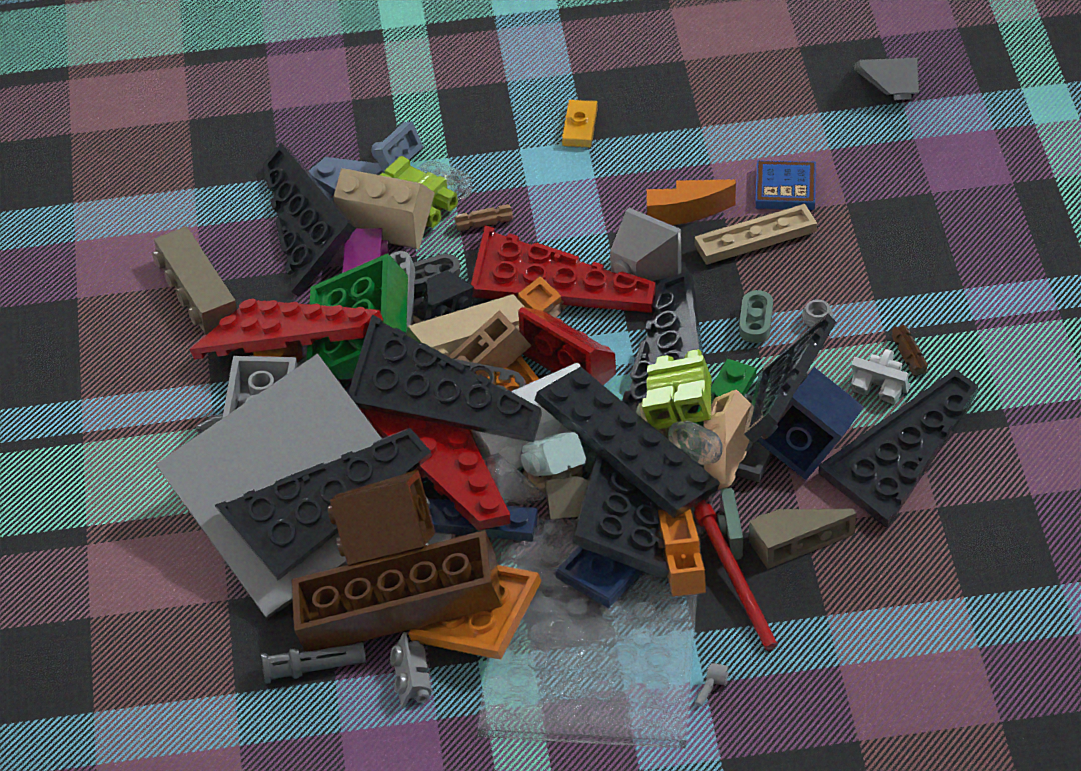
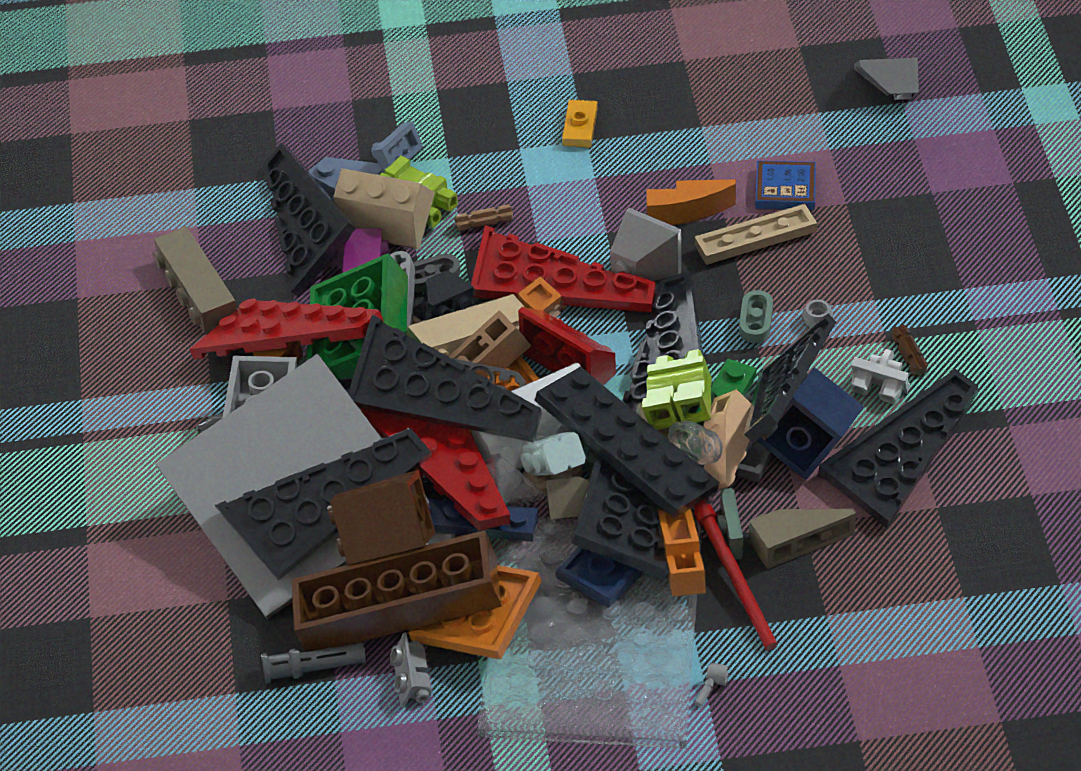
clear plate [418,161,472,200] -> none

